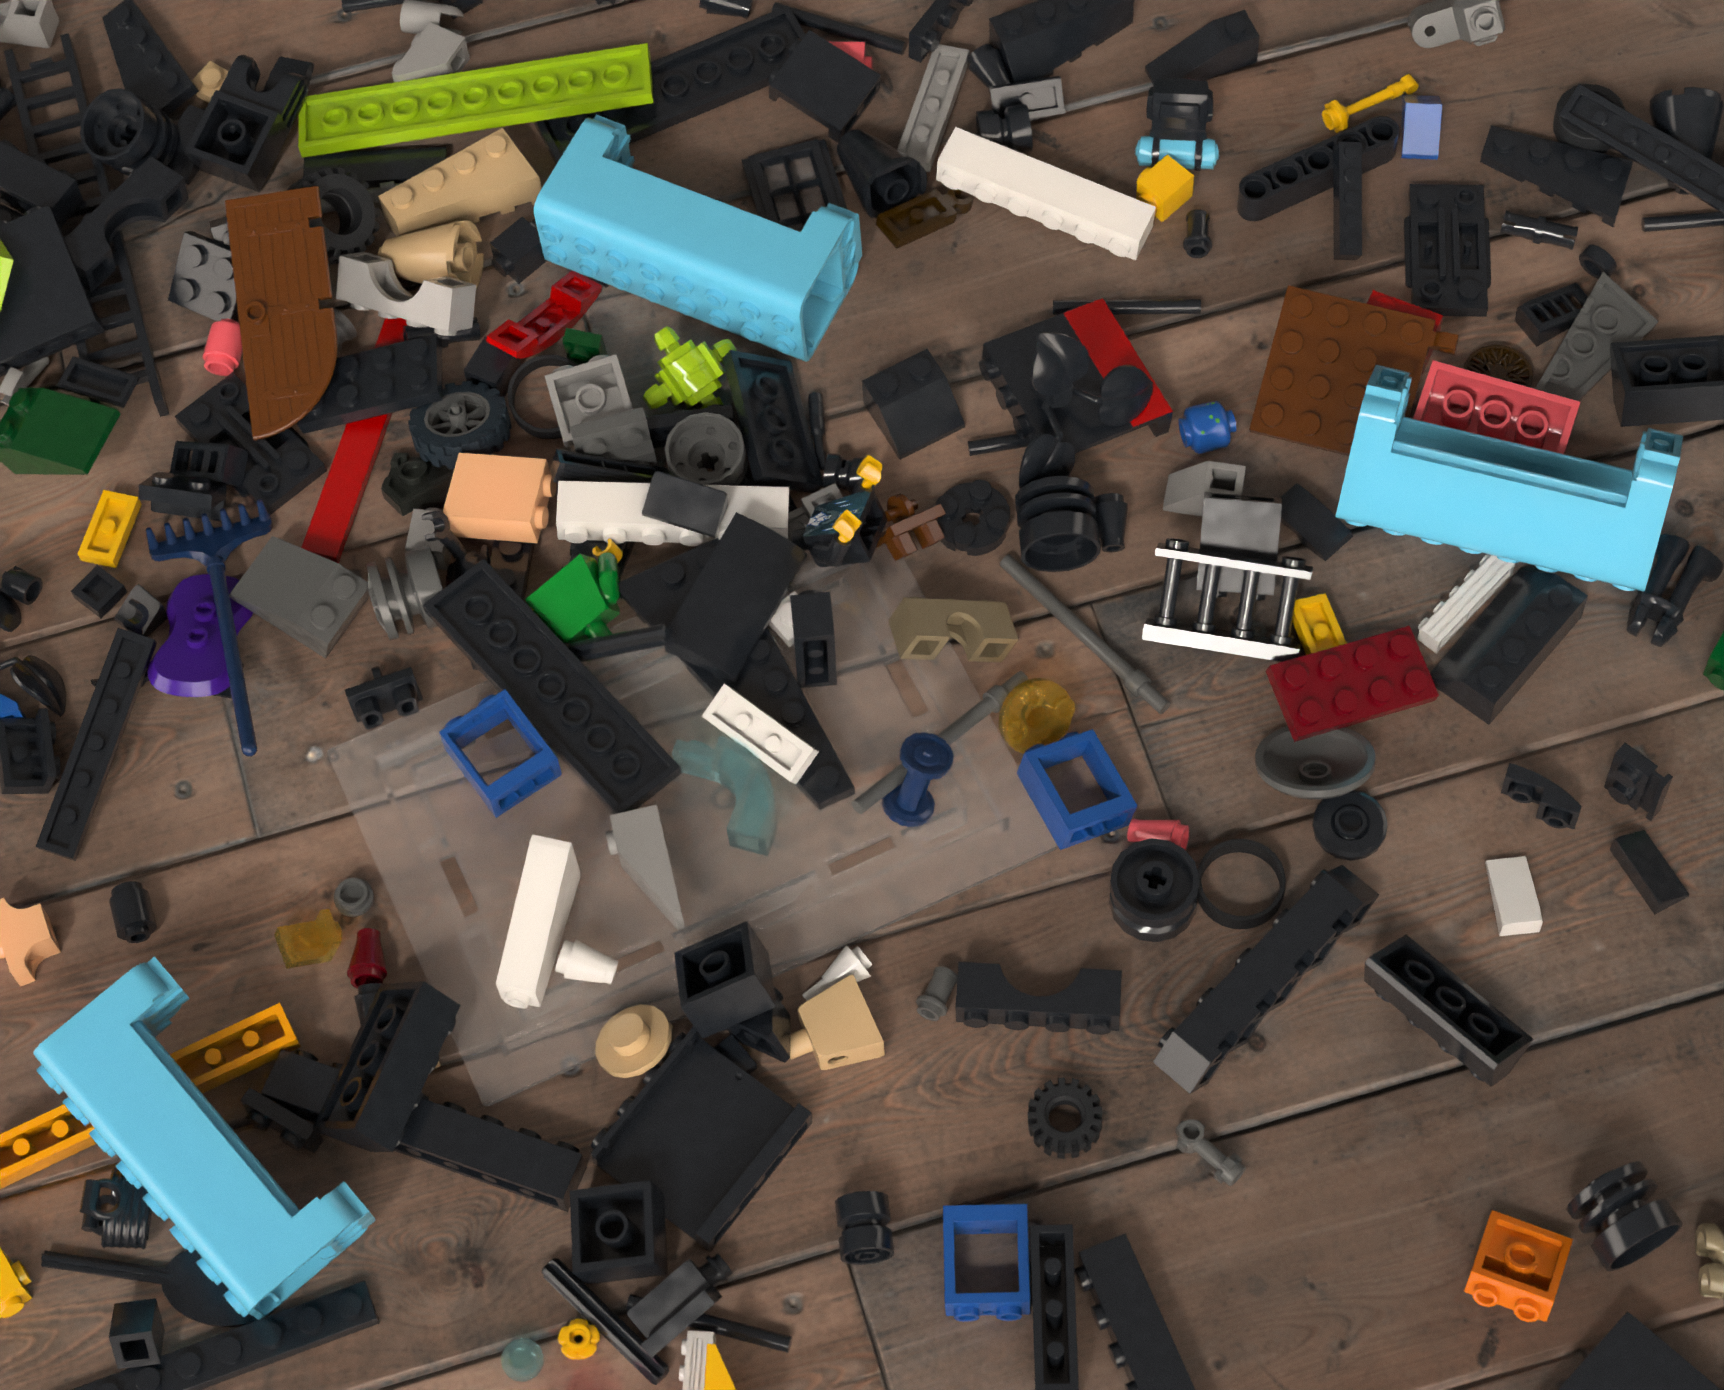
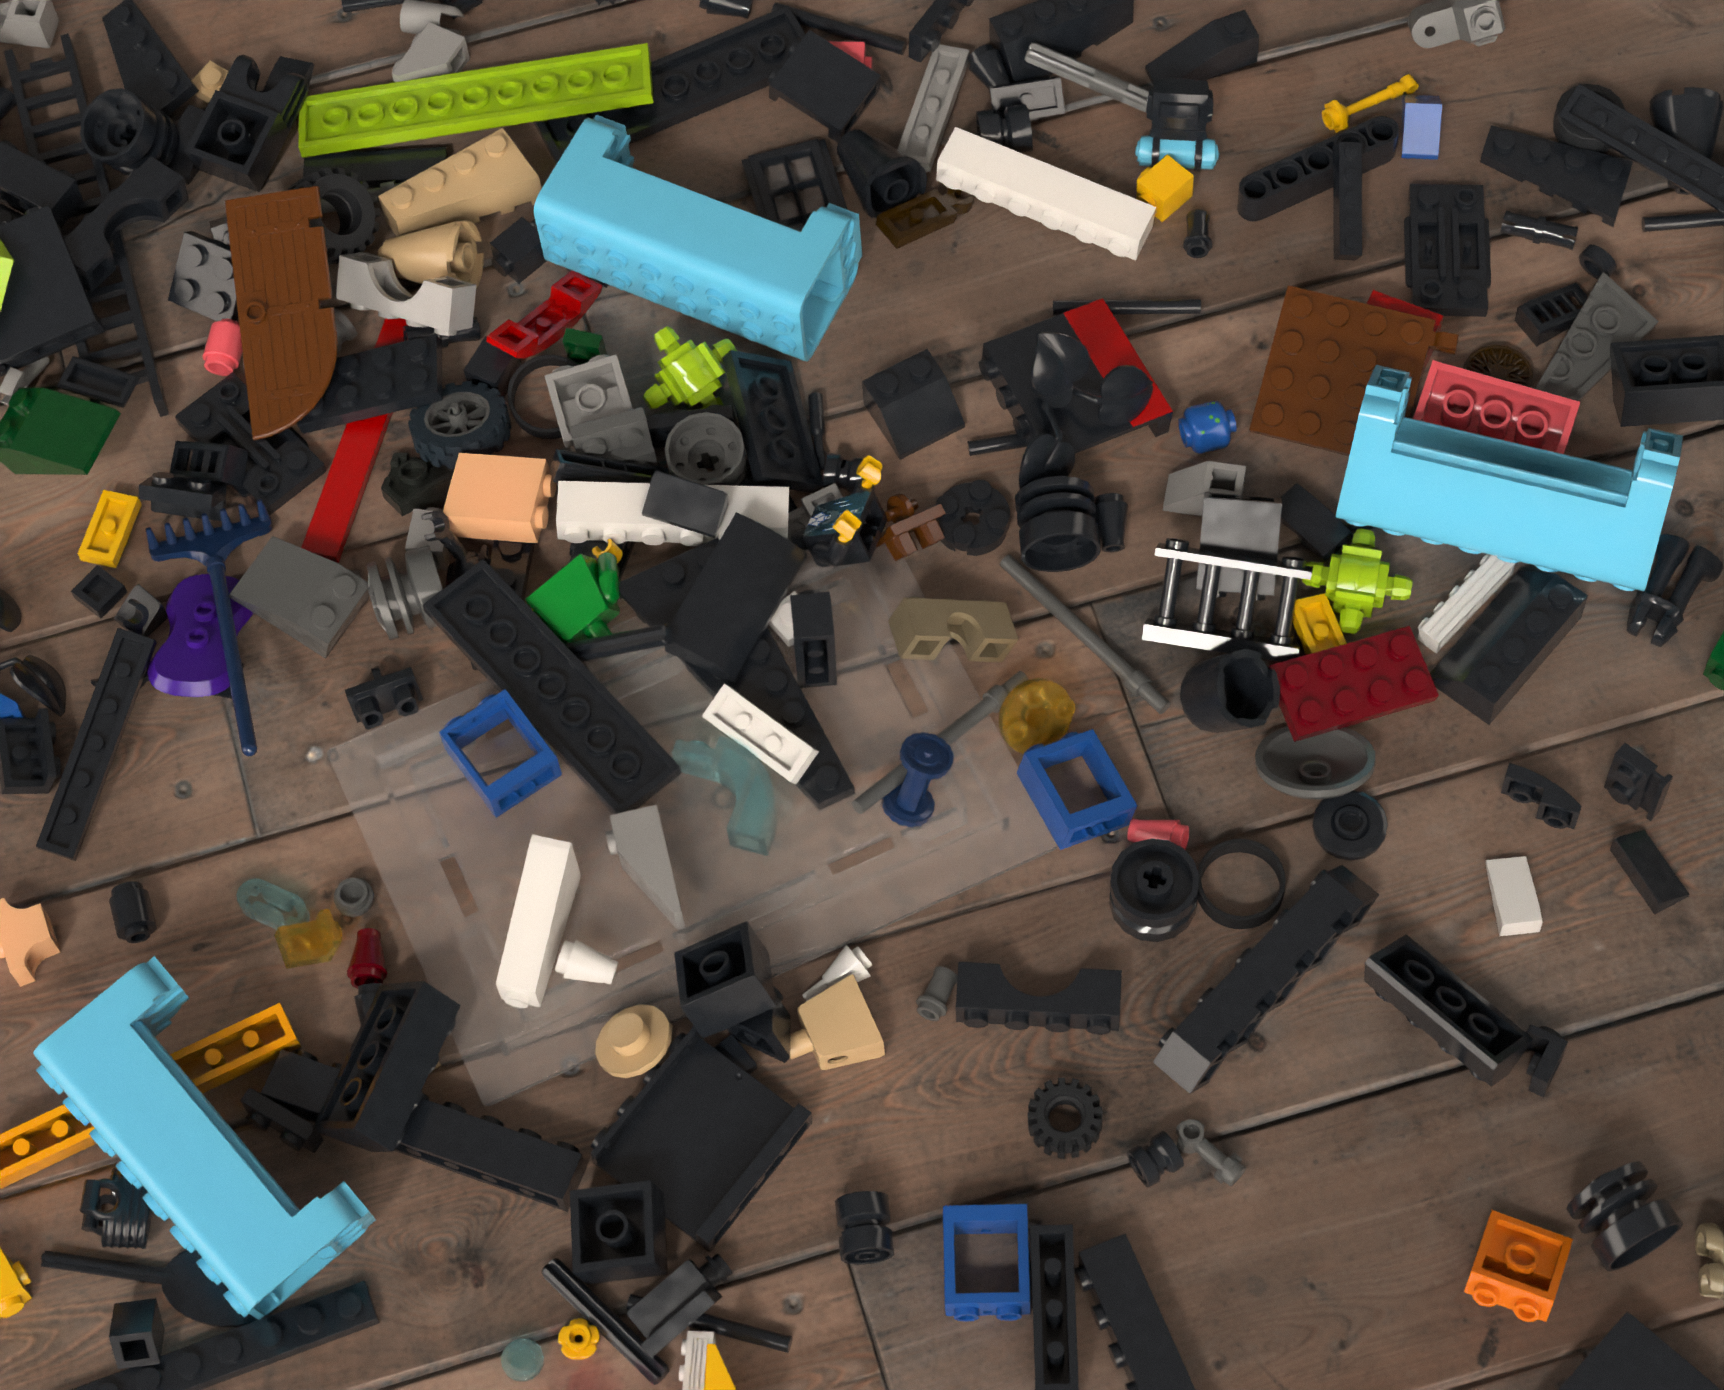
black hose [0,566,43,605] -> none
none -> clear light blue beam [236,878,310,934]
none -> dark grey axle [1025,42,1149,112]
none -> black wheel [1127,1131,1184,1188]
none -> black cylinder [1180,649,1280,733]
none -> lime piece [1302,529,1413,634]
none -> black bracket [1526,1024,1568,1098]

